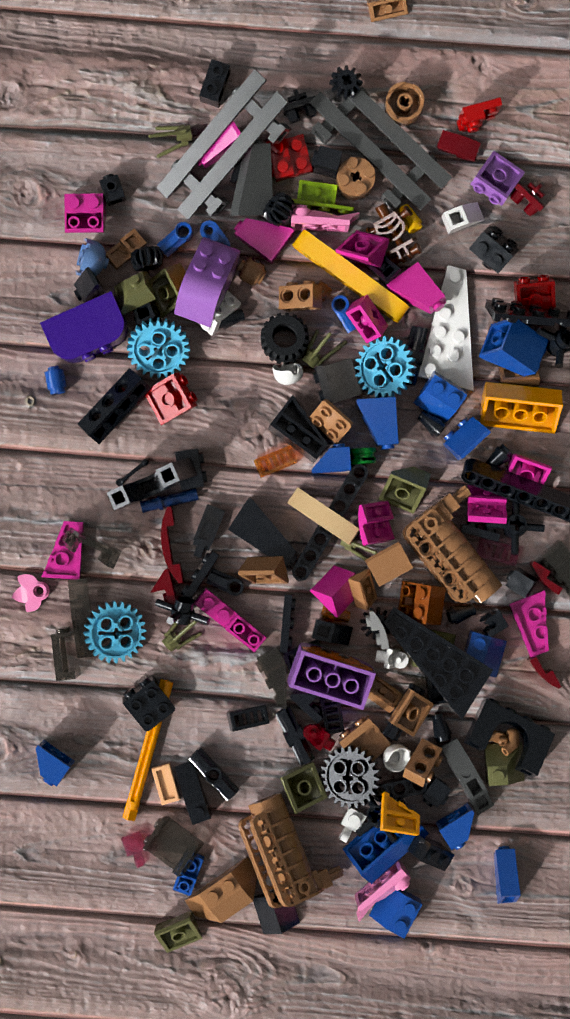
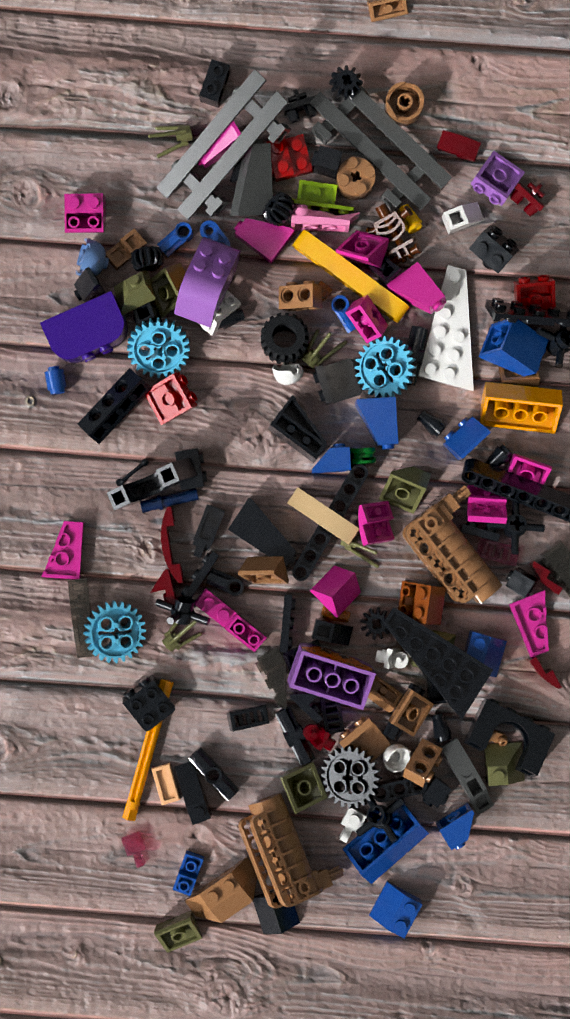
bright pink plate [12,574,50,612] -> none
blue slope [36,740,75,787] -> none
clear smoke panel [51,627,81,681] -> none
clear smoke panel [63,527,121,569] -> none
black brick [99,174,127,206] -> none
clear smoke panel [142,816,204,877] -> none
medium nougat head [237,257,267,286] -> none
clear orange slope [253,445,298,478] -> none
medium nougat bracket [309,399,353,444] -> none
medium nougat slope [348,569,377,610] -> none
bright pink slope [354,860,411,922] -> none
medium nougat slope [365,542,413,587] -> none
light grey slope [366,610,390,650] -> none
light orange wing [380,792,420,836] -> none
black brick [407,834,455,871] -> none
blue slope [413,371,467,423] -> none
black cone [446,604,476,625] -> none
red plate [457,97,502,133] -> none
black hinge [480,607,509,637] -> none
blue slope [494,846,521,904] -> none
medium nougat arm [501,728,520,756] -> none

